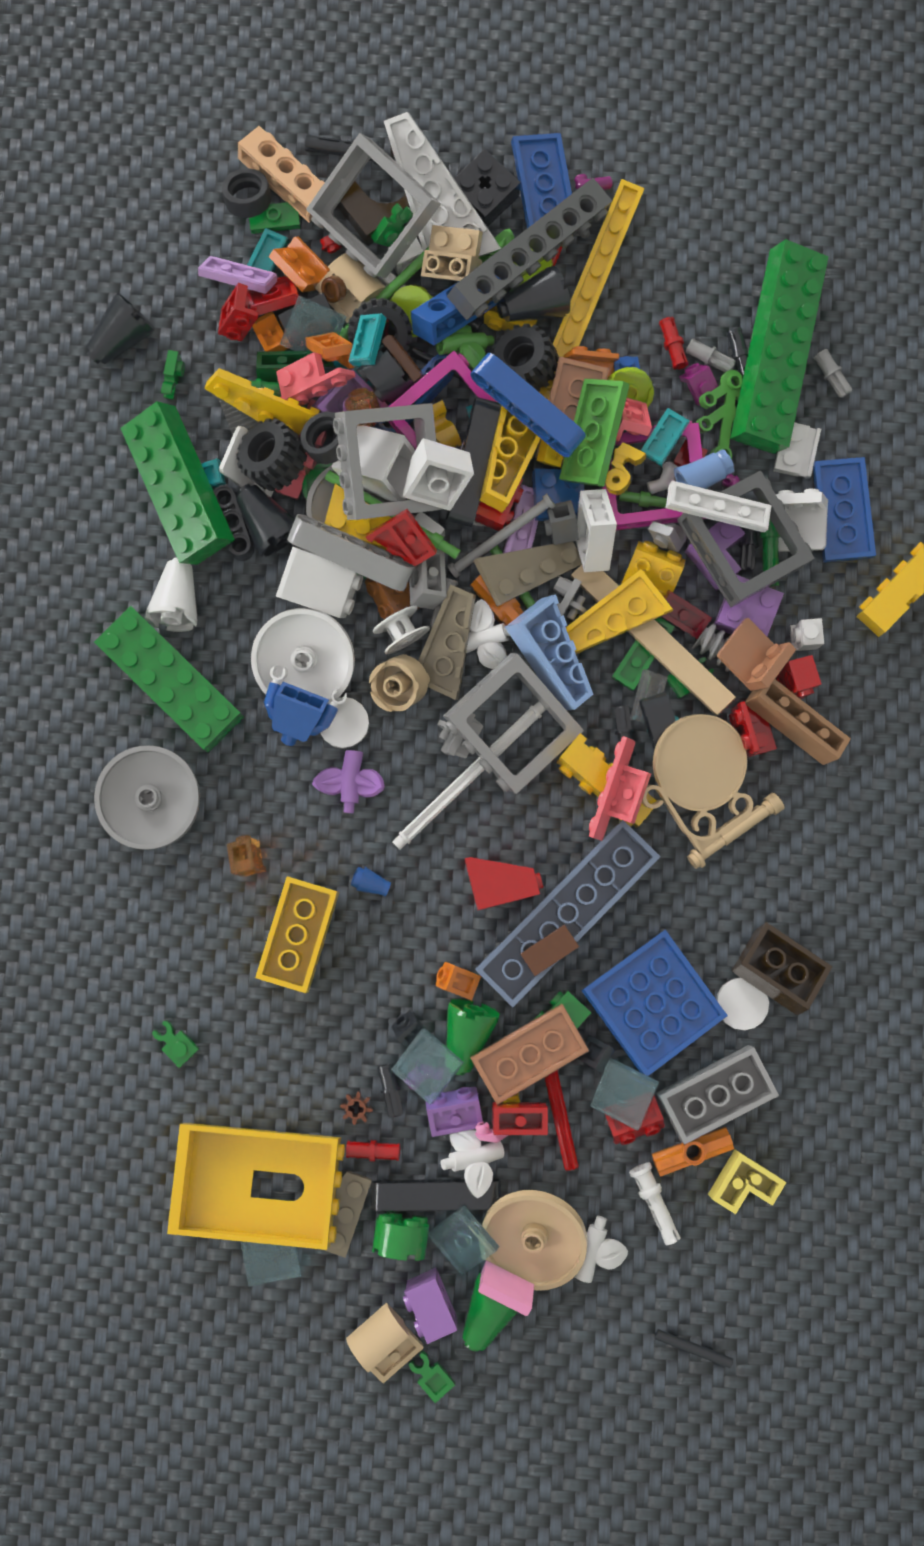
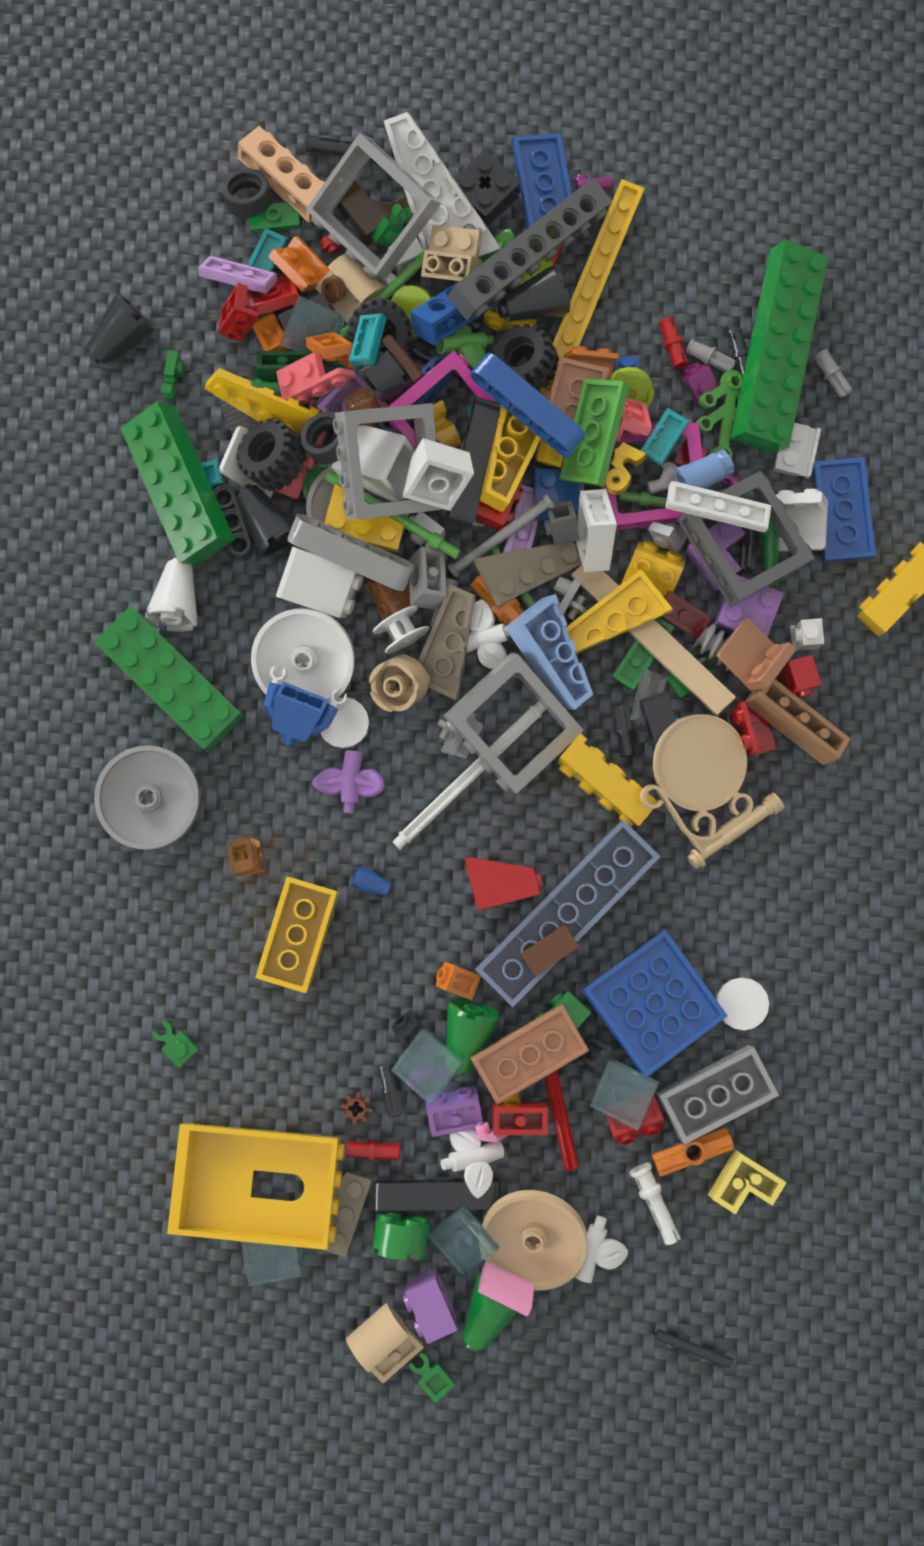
red wing [365,508,437,566] -> none
coral bracket [589,736,651,841] -> none
dark brown brick [732,922,833,1016] -> none

